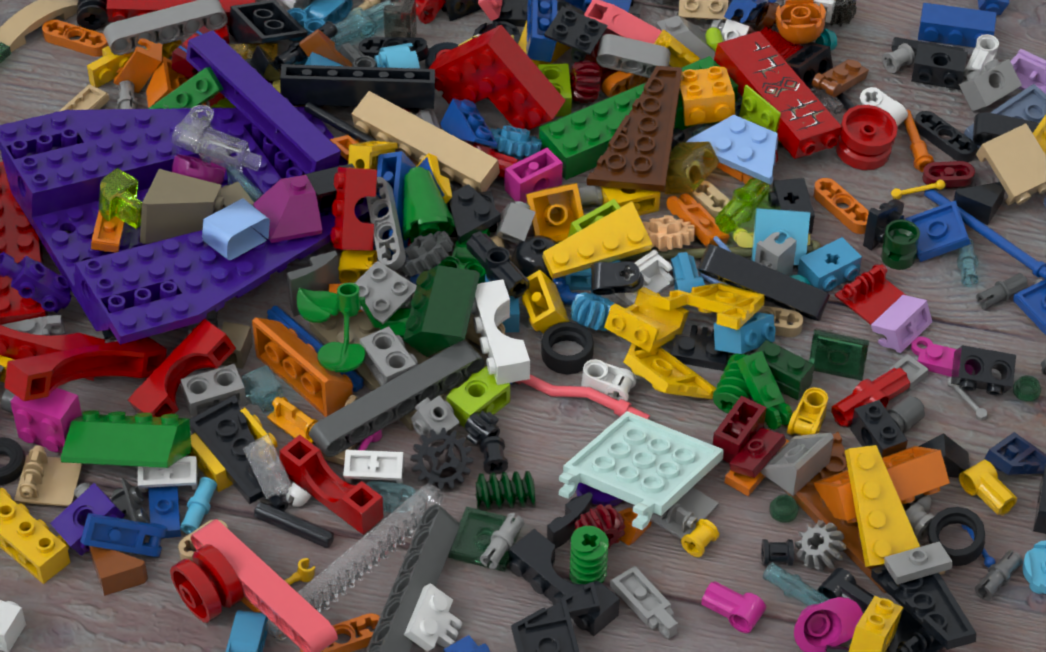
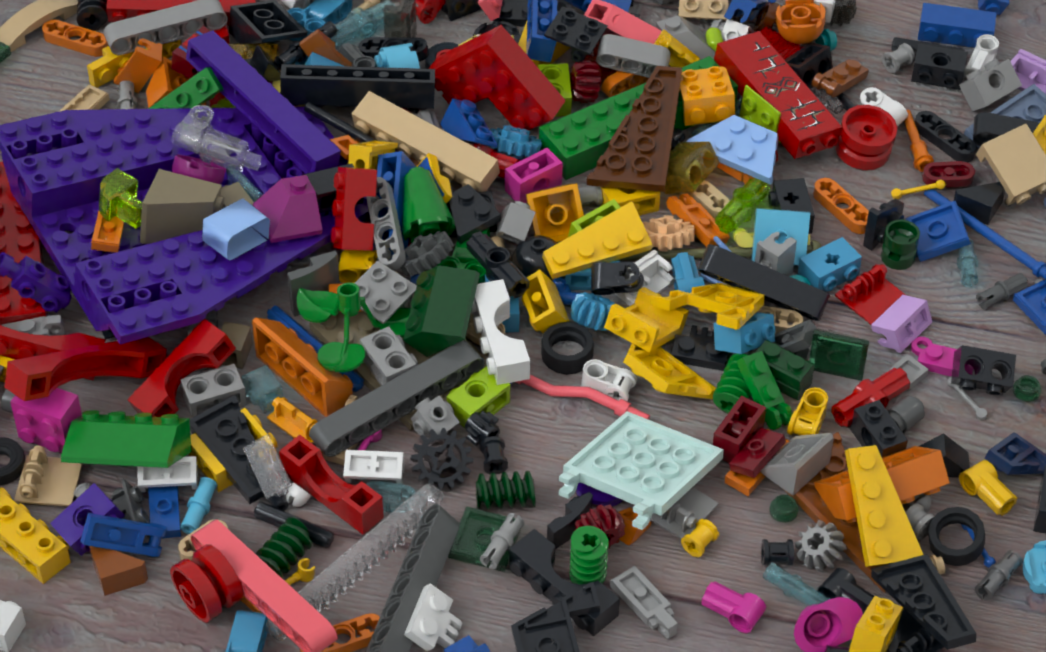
light grey plate [884,541,952,584] -> none
none -> dark green piece [256,517,313,579]
none -> dark grey slope [772,320,816,360]

